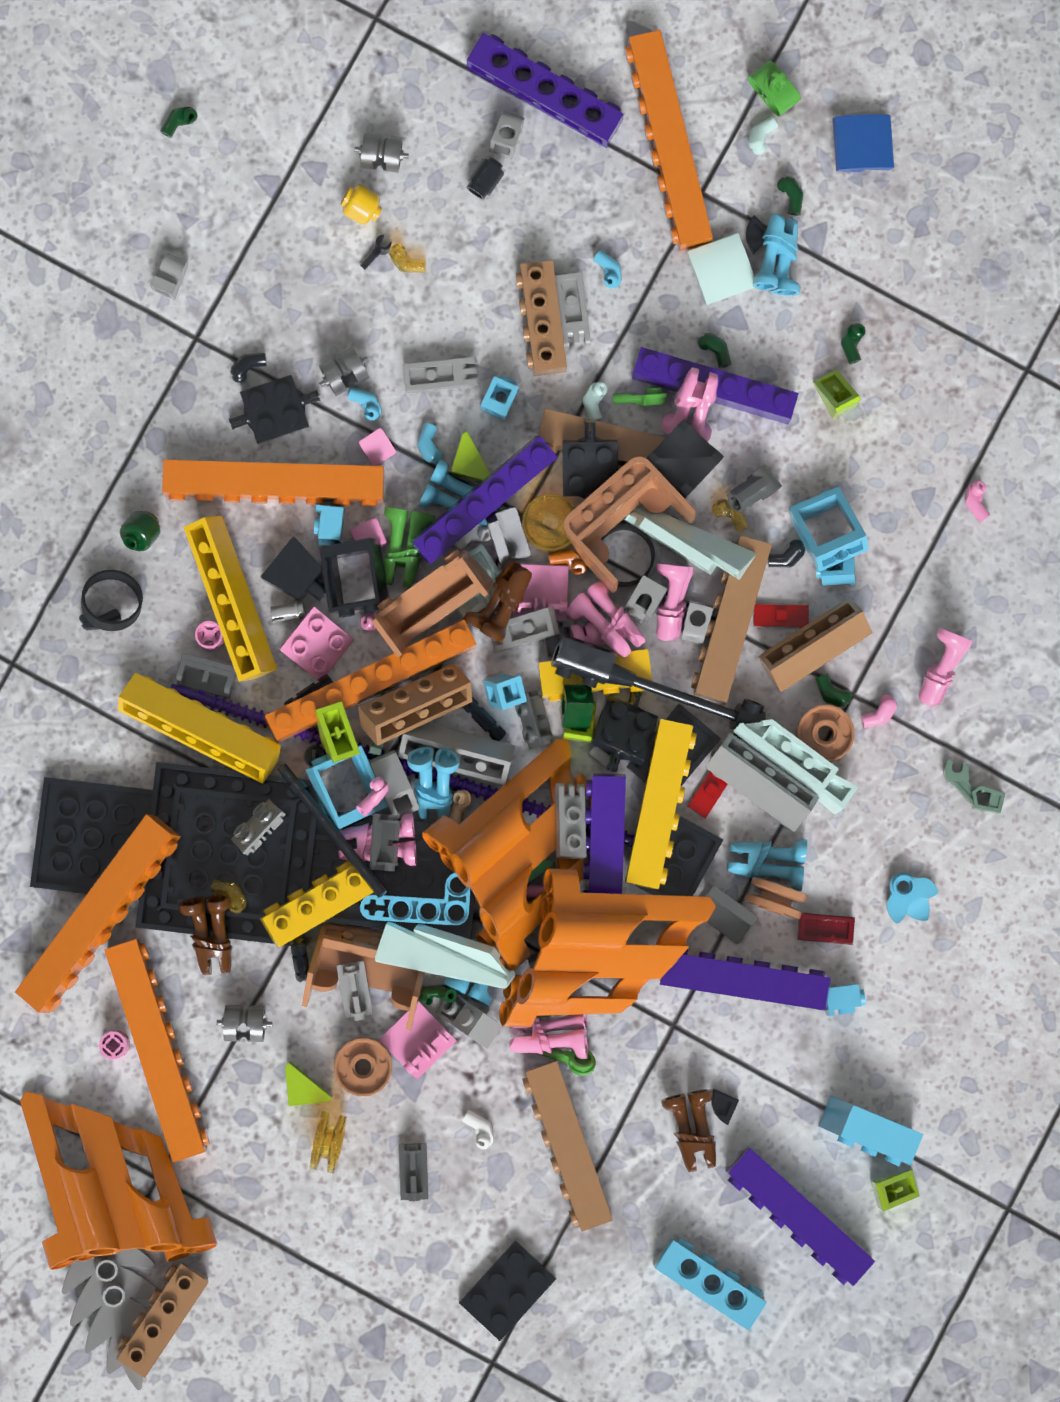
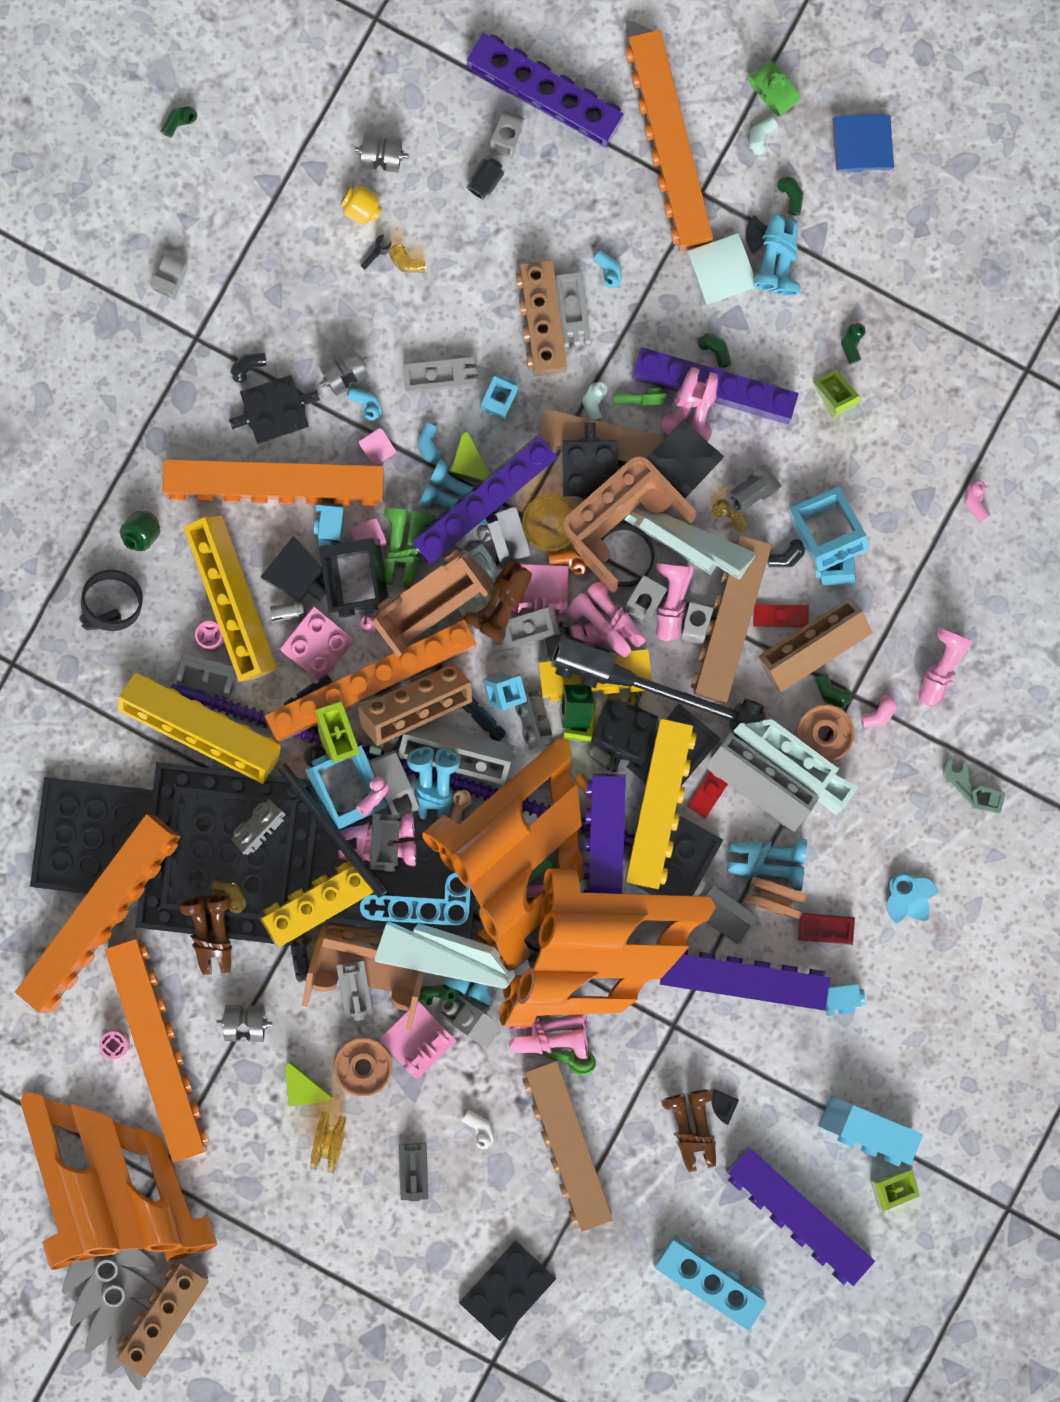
light grey hinge [555,783,586,859] -> none

